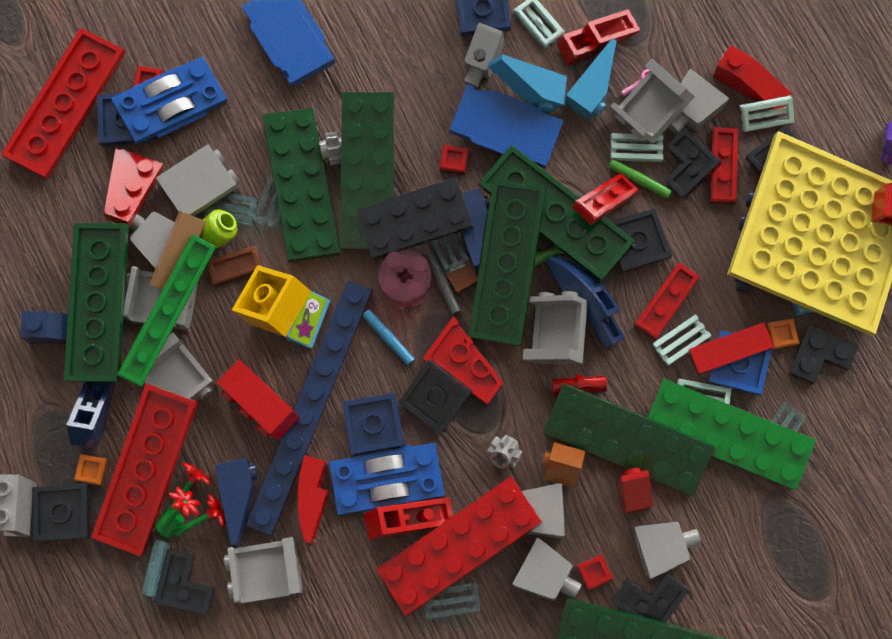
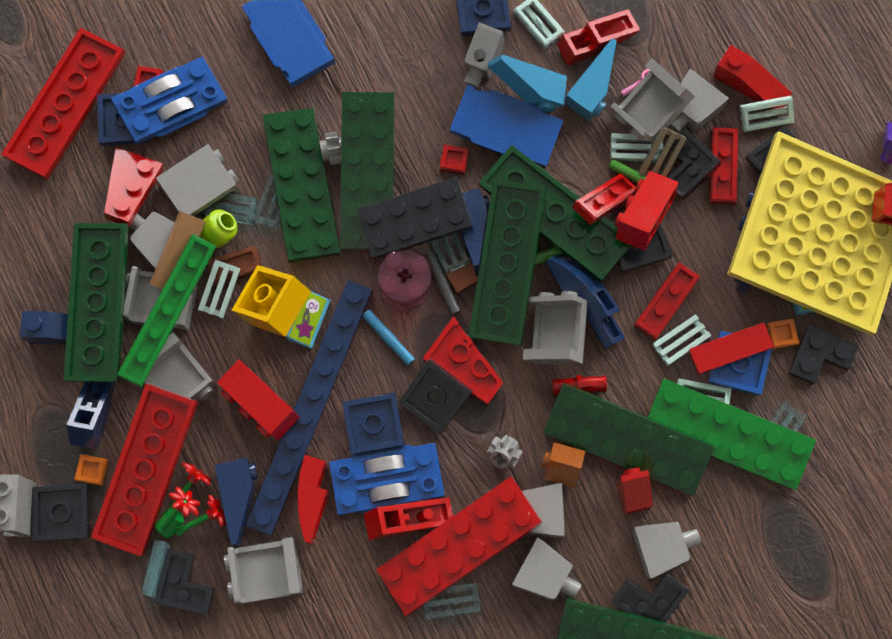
red tile [577,554,613,591] -> none
none -> light aqua tile [198,260,241,318]
none -> brick [614,171,679,251]
none -> dark tan tile [638,126,687,177]

